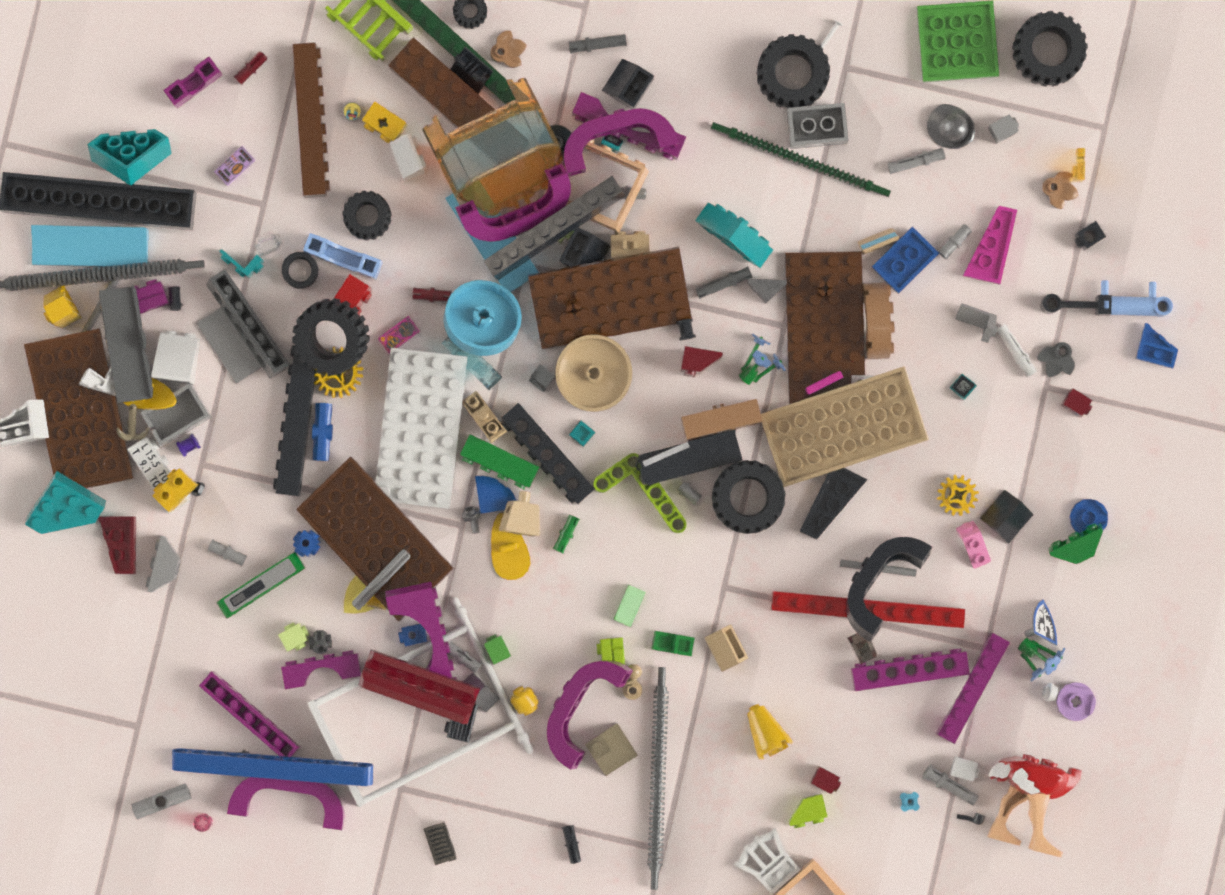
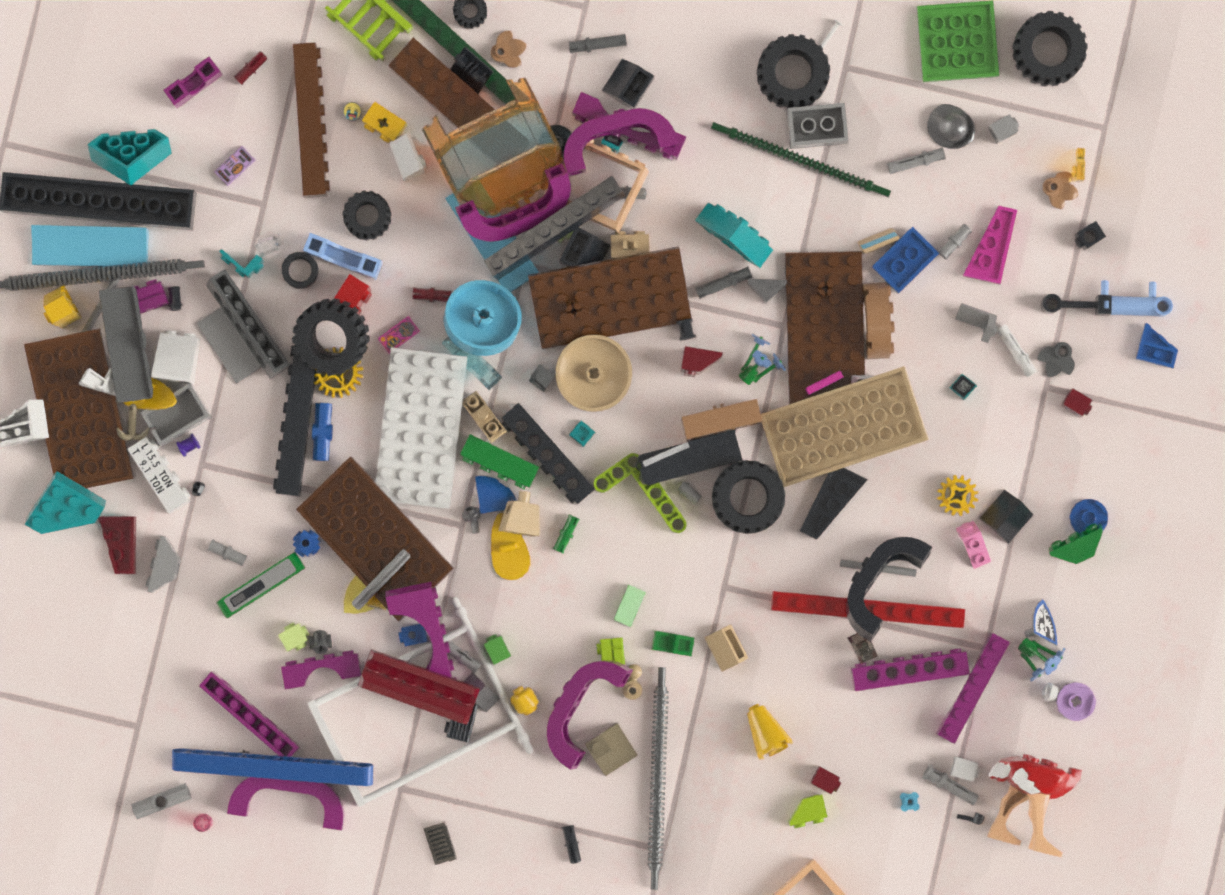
yellow brick [152,468,198,512] -> none
white plate [734,828,801,895] -> none

